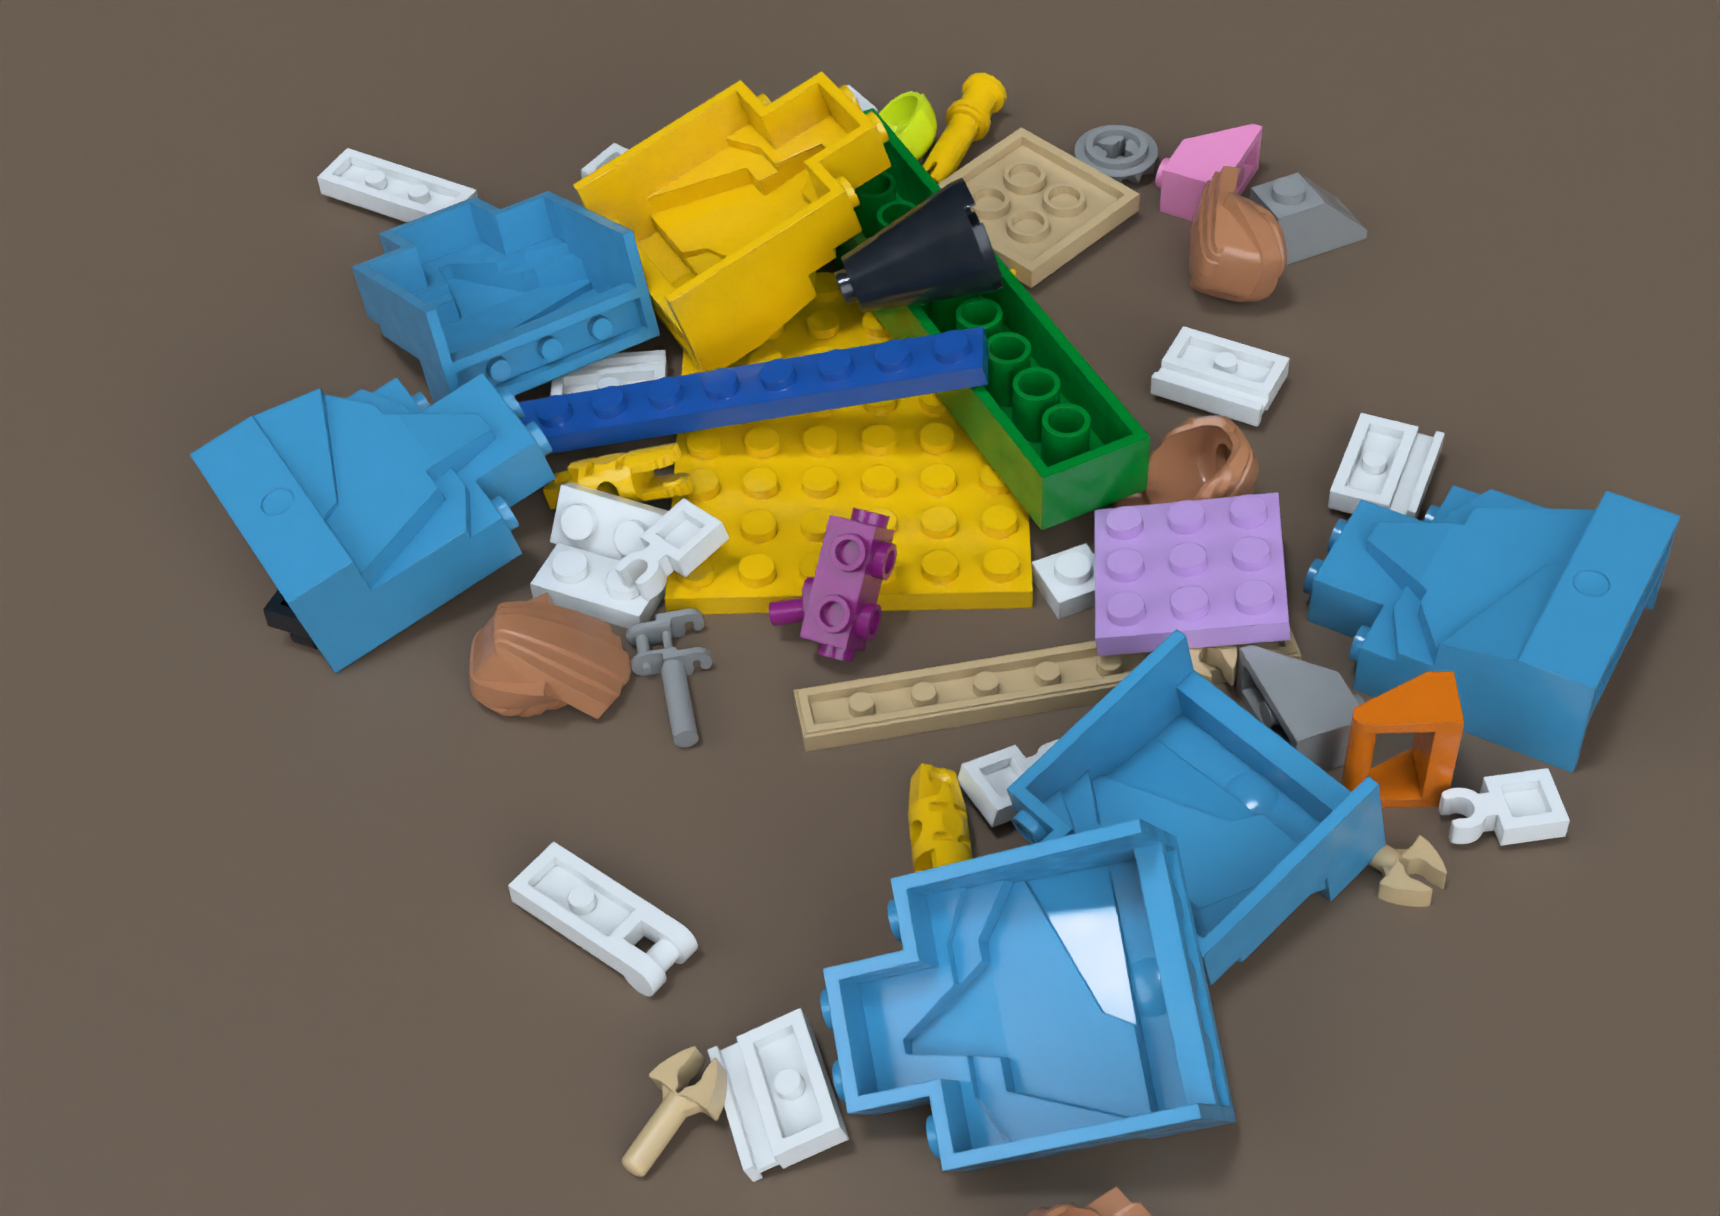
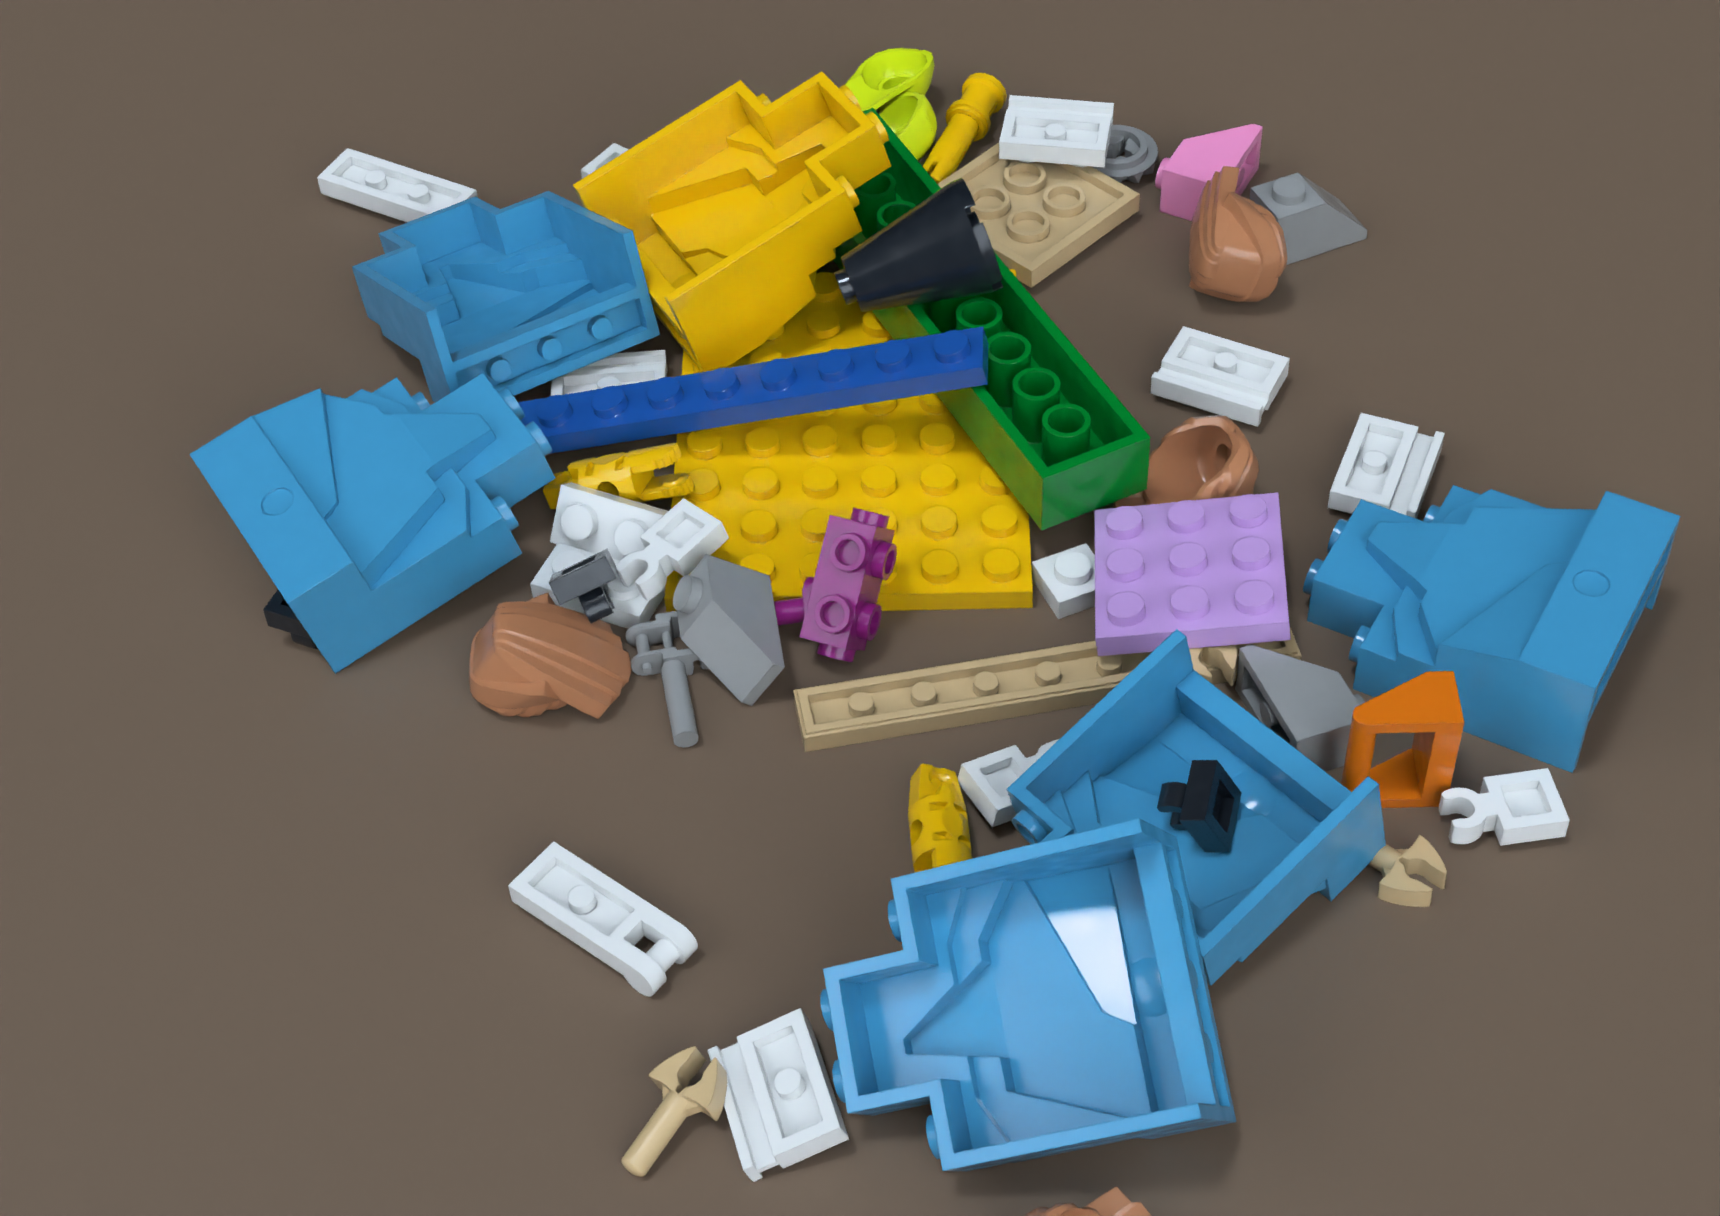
none -> tile [549,548,618,623]
none -> light grey slope [673,554,785,706]
none -> neon yellow cap [845,48,934,112]
none -> white plate [999,95,1114,167]
none -> black tile [1157,760,1242,852]

